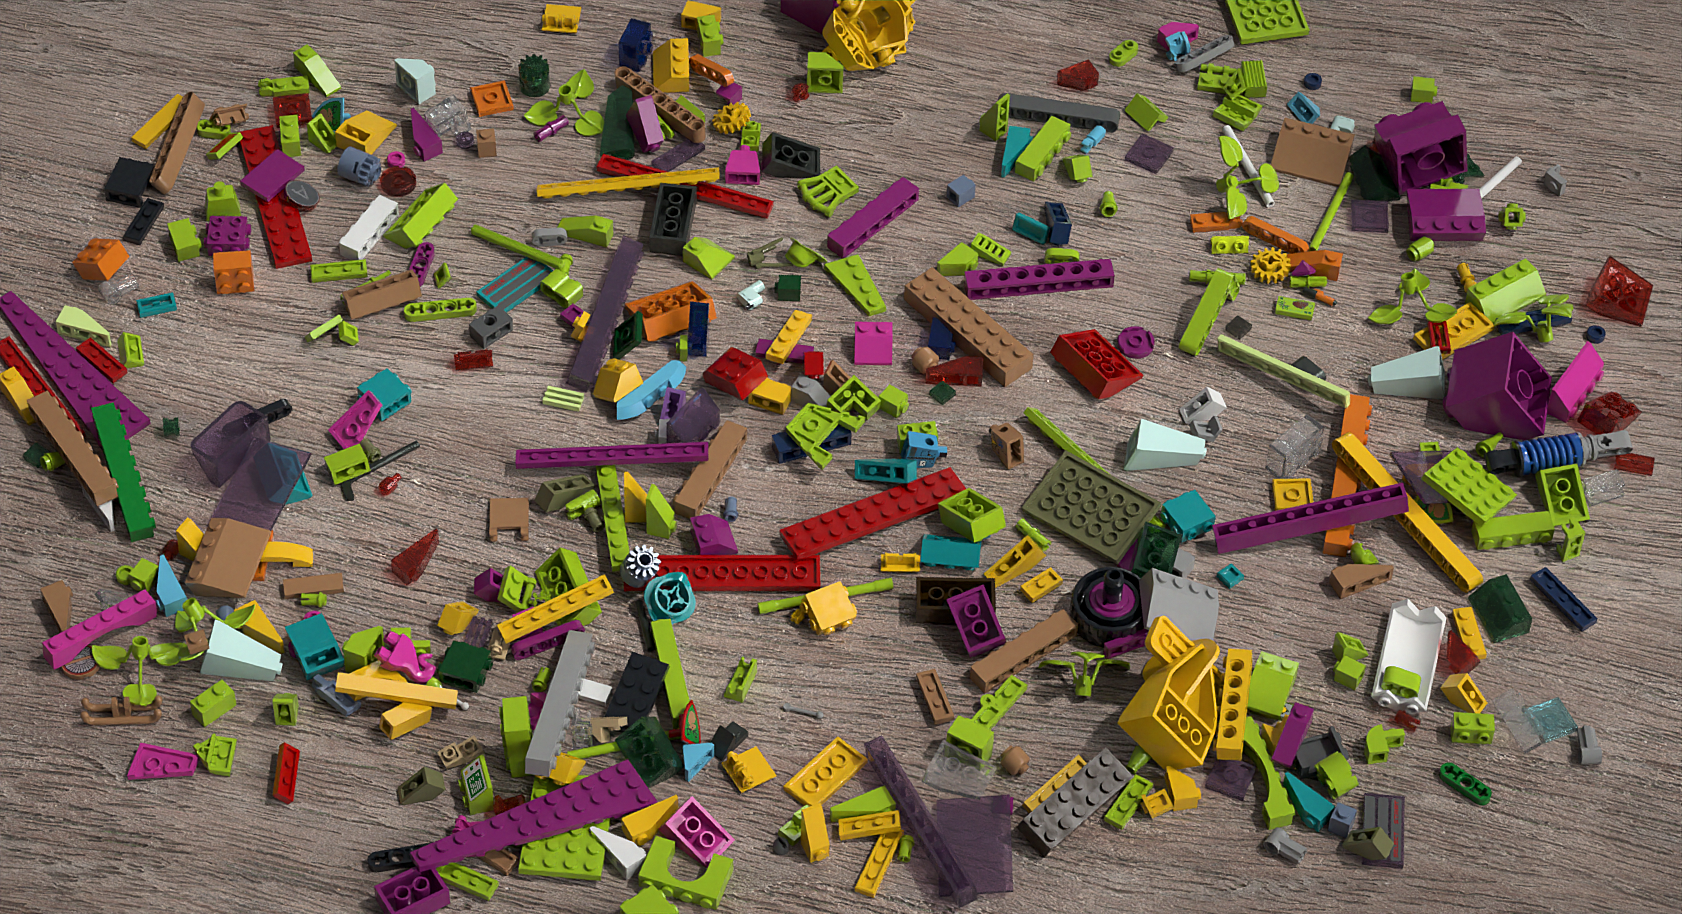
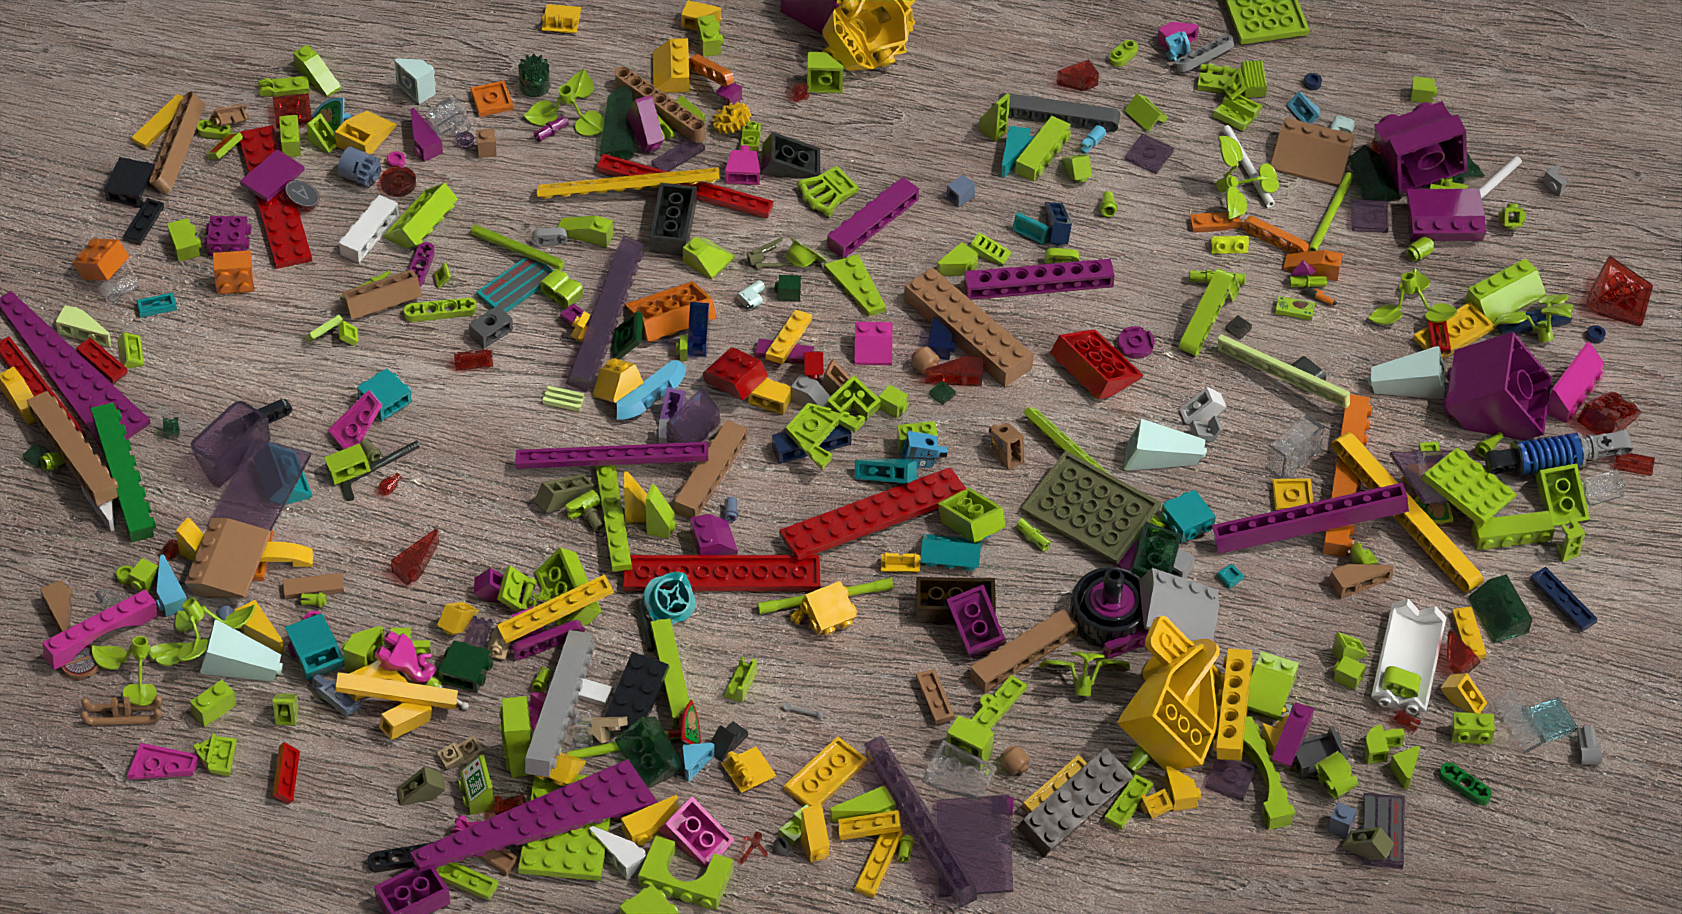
medium nougat plate [184,629,210,655] -> none
lime torso [204,181,241,221] -> none
lime tile [310,259,368,283] -> none
medium nougat flag [489,498,529,542] -> none
lime pin [559,254,573,276] -> none
clear blue brick [618,18,653,72] -> none
sand blue gear [620,545,661,588] -> none
yellow slope [983,535,1046,588] -> none
yellow plate [1020,567,1063,603] -> none
yellow gear [1250,247,1291,284] -> none
light grey piece [1263,827,1307,864] -> none
teal slope [1283,771,1335,832] -> none
yellow pin [1456,263,1477,293] -> none
none -> clear red plant [740,832,768,864]
none -> lime slope [1390,746,1420,789]

